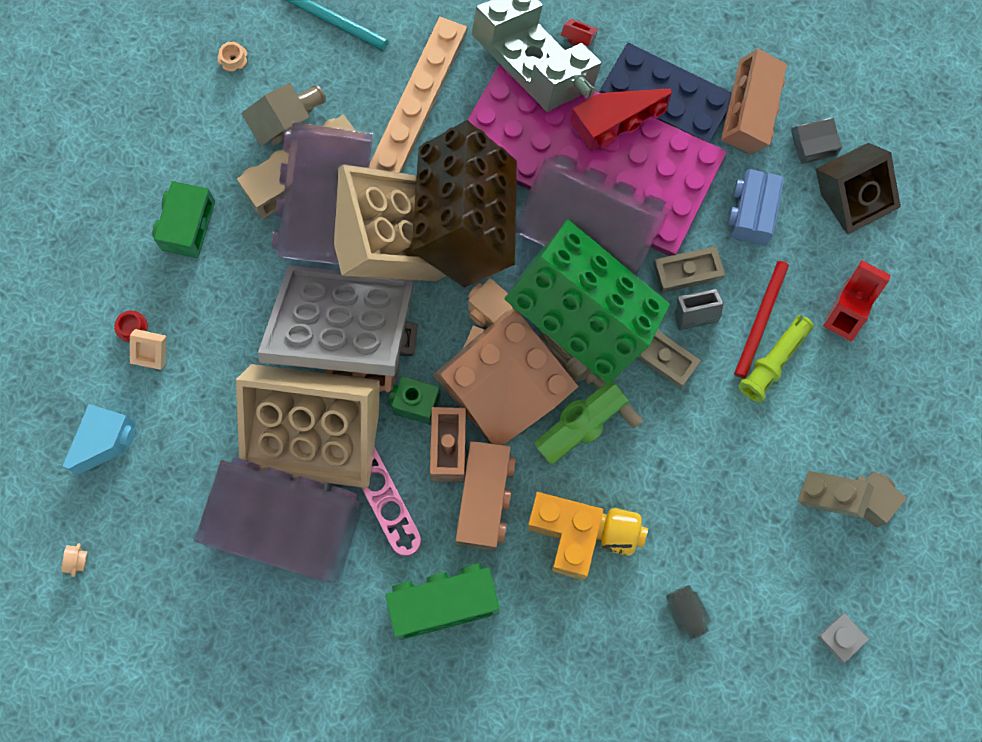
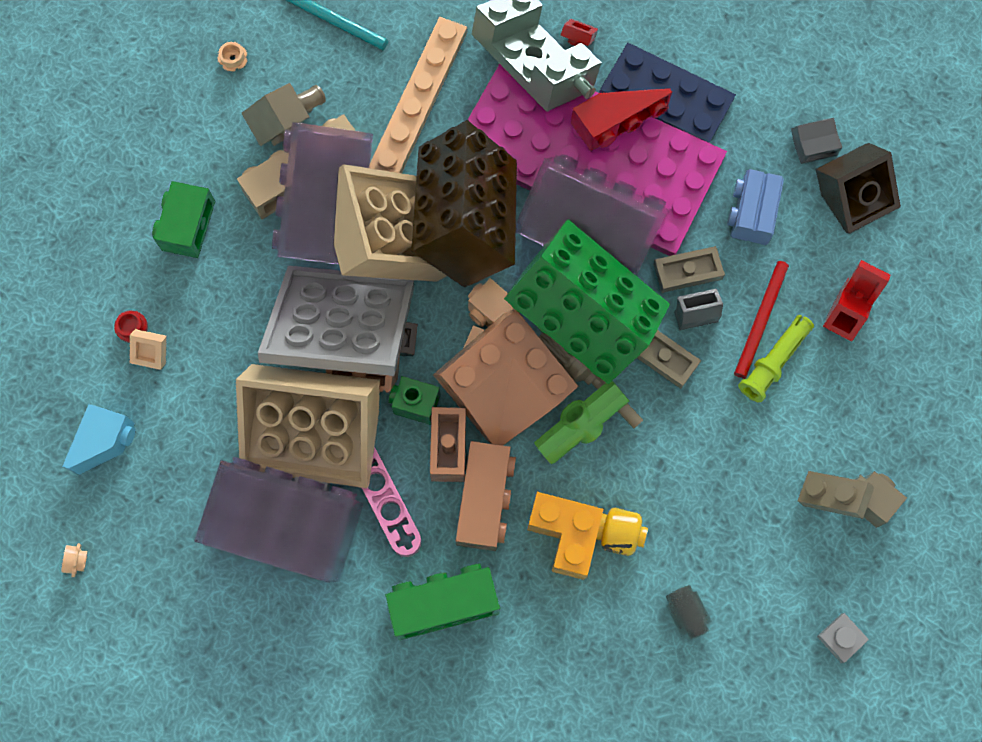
nougat brick [721,49,787,154] -> none

